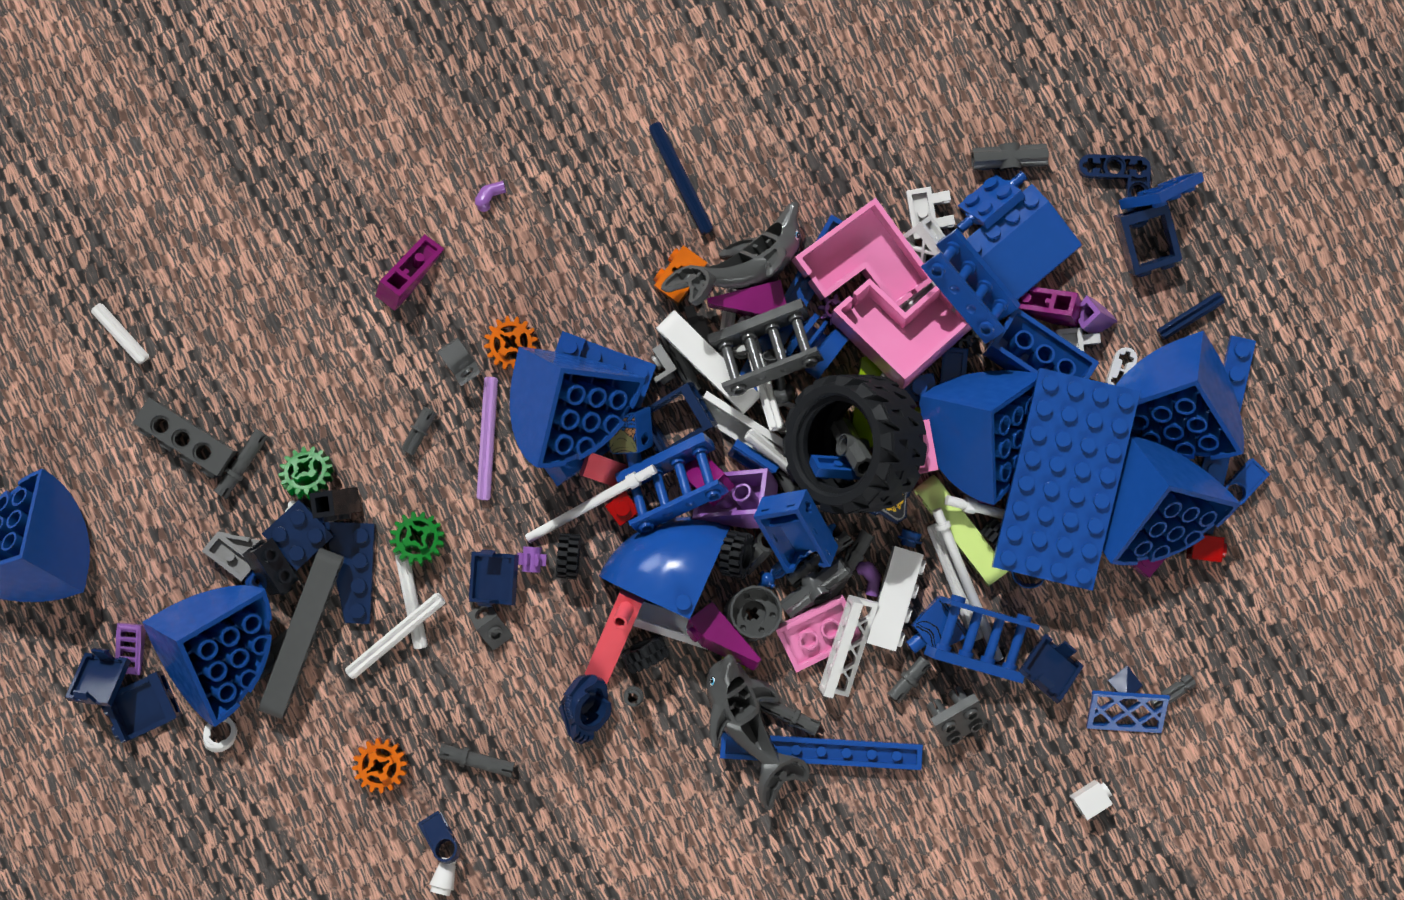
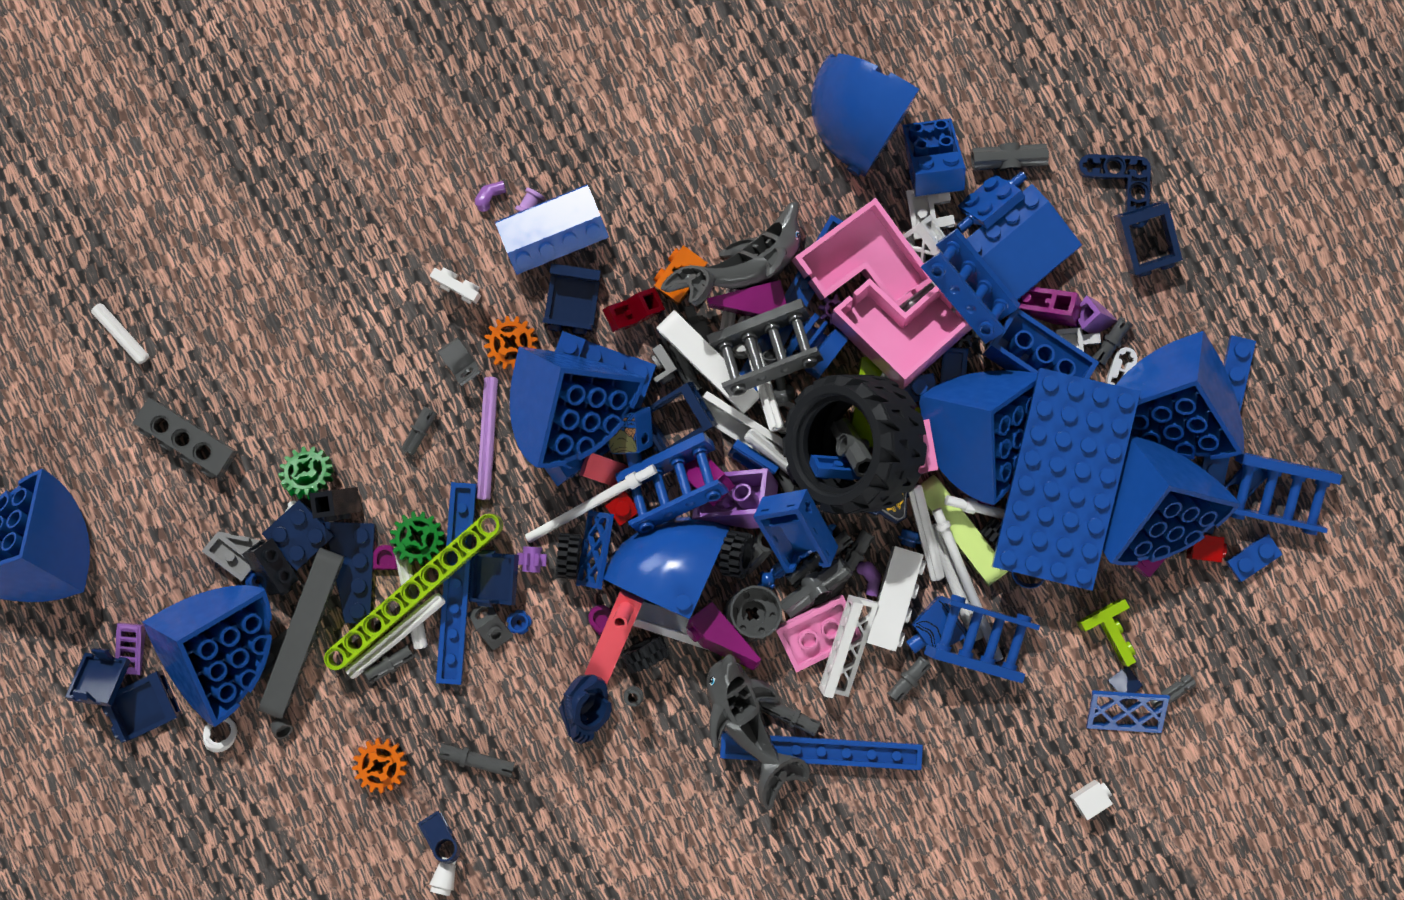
dark grey pin [213,428,269,499] -> none
magenta slope [375,234,444,311] -> none
dark blue axle [649,122,713,235] -> none
dark grey plate [926,686,988,748] -> none
dark blue piece [1019,633,1084,704] -> none
blue wing [1119,172,1204,210] -> none
dark blue axle [1157,292,1225,340] -> none
none -> dark grey hinge [270,717,293,739]
none -> lime beam [324,514,503,670]
none -> dark grey pin [364,644,415,684]
none -> magenta tile [372,545,398,570]
none -> white plate [430,267,481,304]
none -> blue plate [436,482,477,685]
none -> slope [495,184,609,275]
none -> blue plate [507,610,532,635]
none -> lavender bush [515,187,546,212]
none -> dark blue panel [542,263,602,336]
none -> blue window [576,510,614,590]
none -> magenta tile [588,605,612,635]
none -> dark red brick [603,287,665,332]
none -> blue brick [811,53,919,177]
none -> blue slope [902,118,966,197]
none -> white axle [908,485,945,581]
none -> lime bracket [1077,598,1136,667]
none -> dark grey pin [1092,316,1133,366]
none -> blue plate [1226,534,1283,582]
none -> blue fence [1230,452,1342,536]

